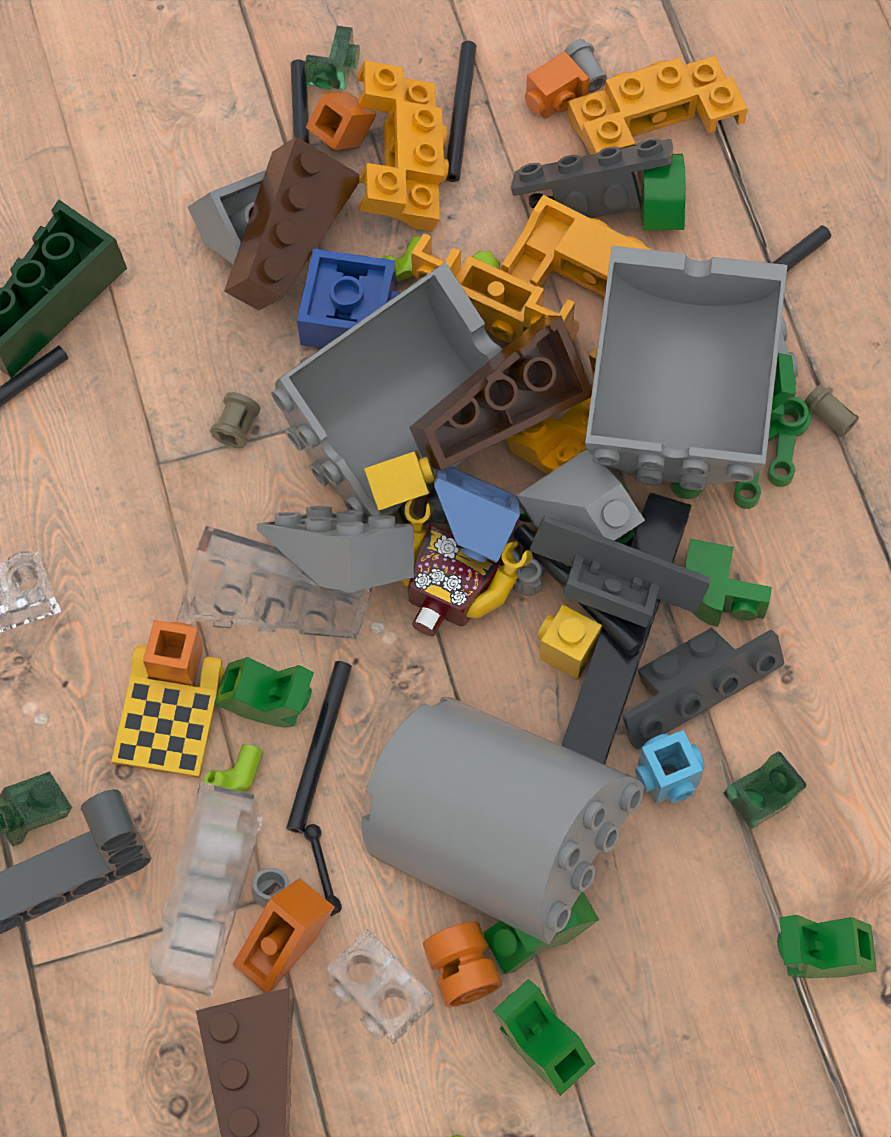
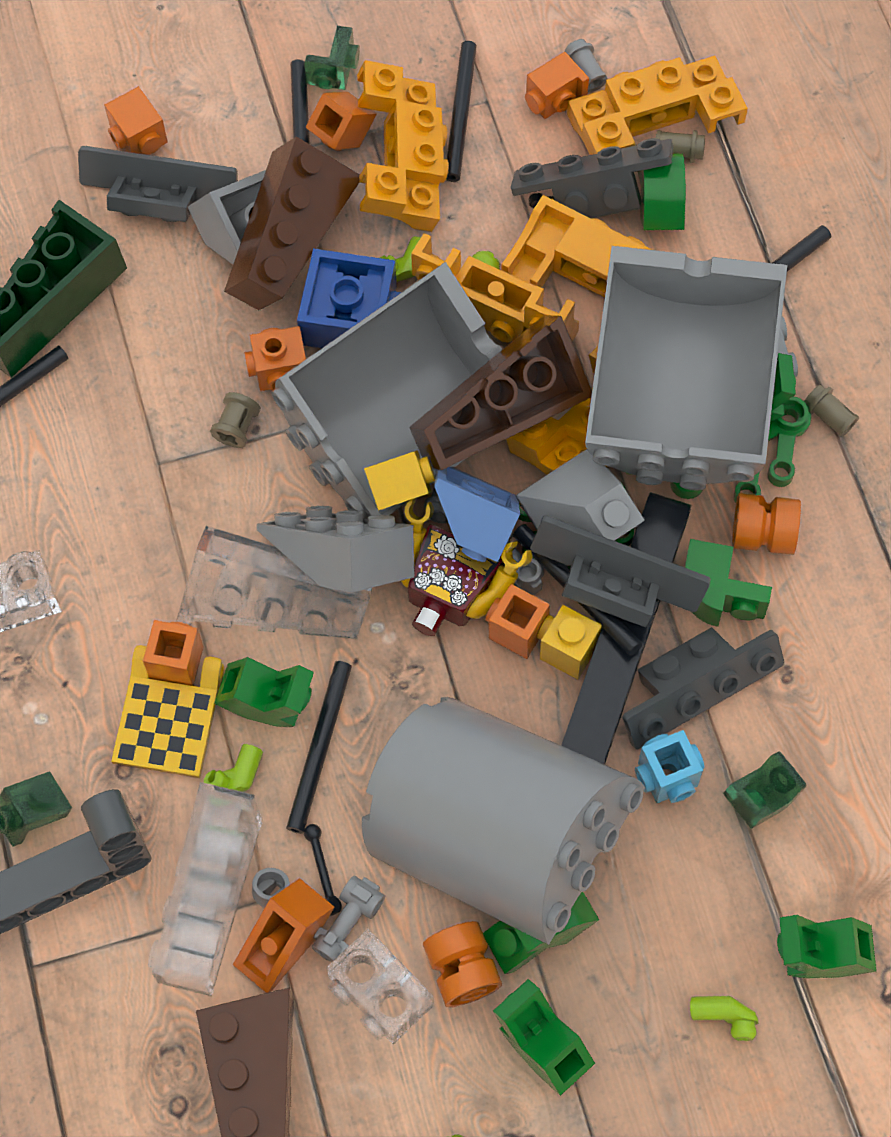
none -> dark grey bracket [78,146,238,222]
none -> orange brick [104,86,168,155]
none -> orange brick [244,326,306,391]
none -> light grey bar [312,876,385,963]
none -> orange brick [485,584,550,659]
none -> dark tan pin [656,130,705,163]
none -> lime arm [690,996,759,1041]
none -> orange wheel [732,493,801,555]

